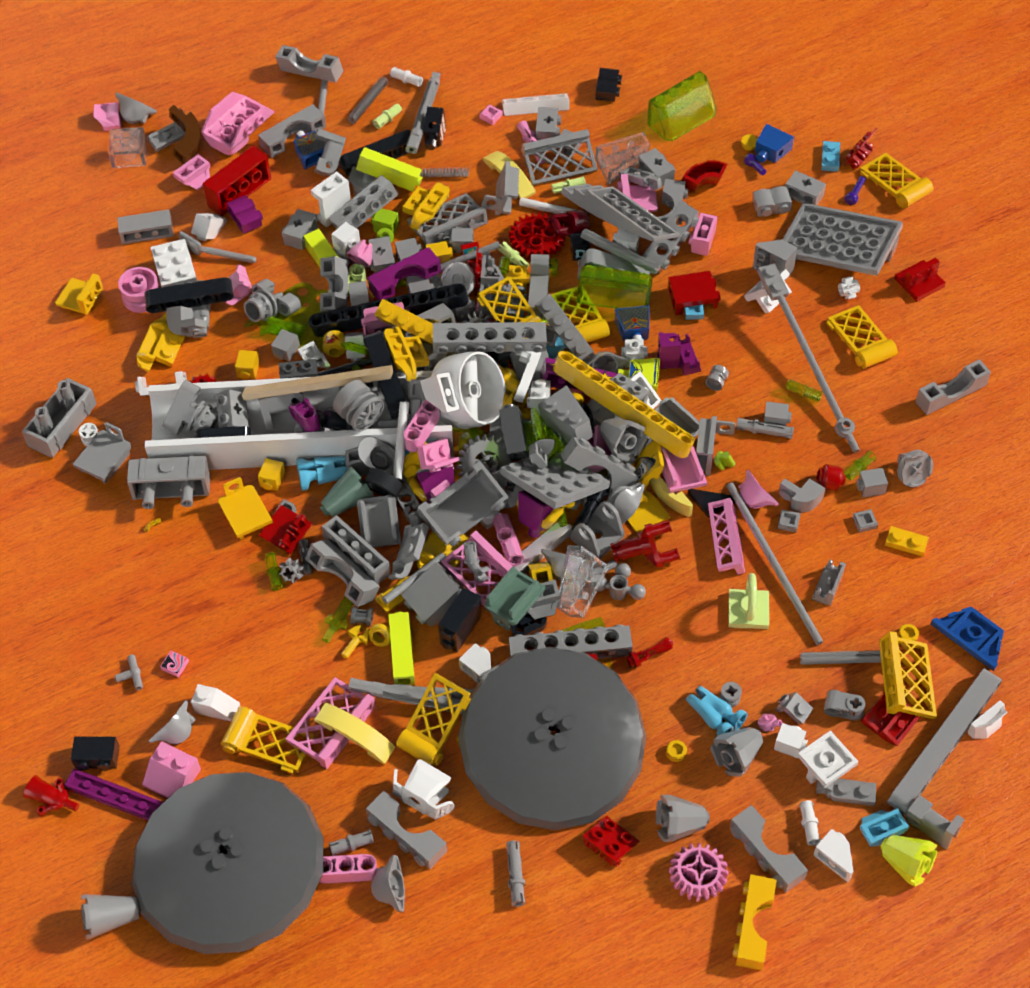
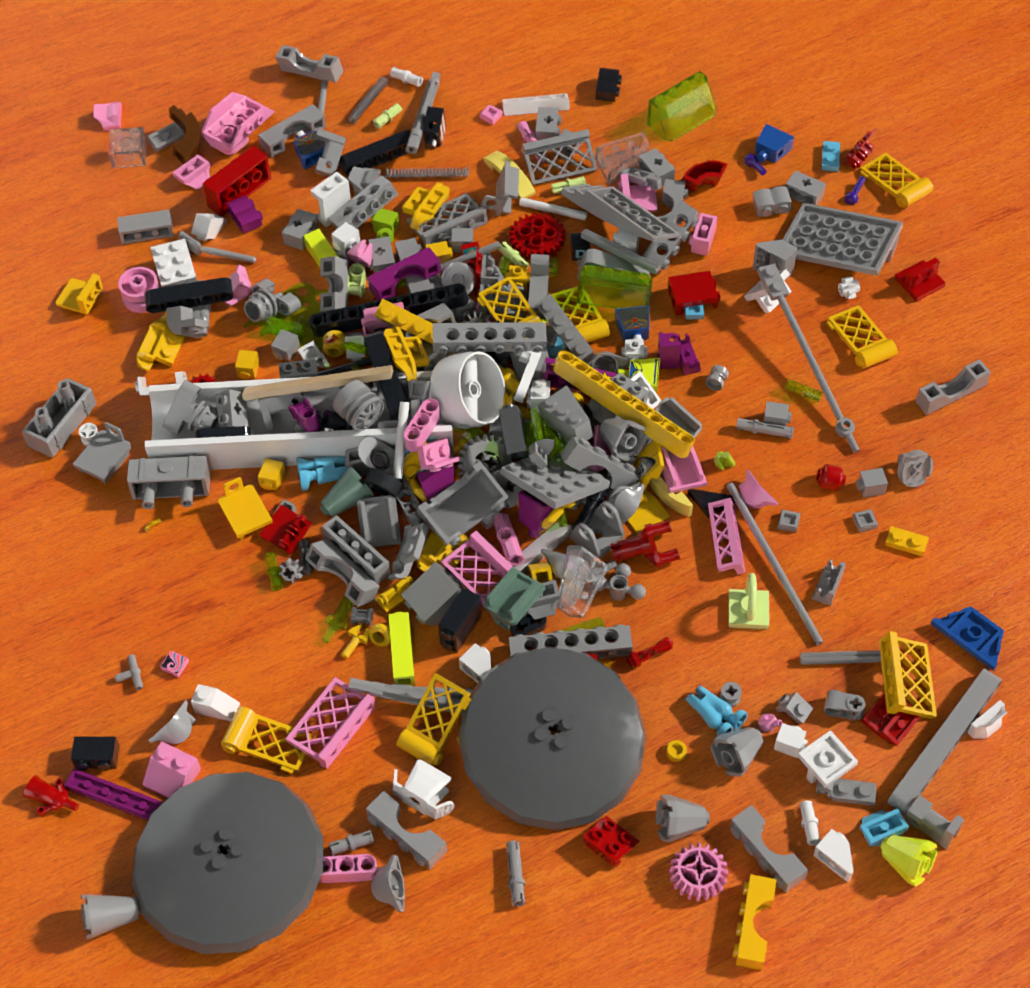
light grey hat [115,92,157,124] -> none
light yellow slope [314,703,395,764] -> none
light grey beam [348,281,369,306] -> none
neon yellow brick [356,147,423,192] -> none
light grey bar [382,553,446,604] -> none
white slope [420,372,459,413] -> none
bright pink tile [430,480,450,498] -> none
light grey piece [463,541,491,582] -> none
dark red piece [547,210,590,237] -> none
light grey piece [696,416,735,476] -> none
yellow tile [741,134,758,151] -> none
light grey brick [779,478,825,512] -> none
clear neon green axle [844,451,876,481] -> none
yellow tile [898,624,919,641] -> none

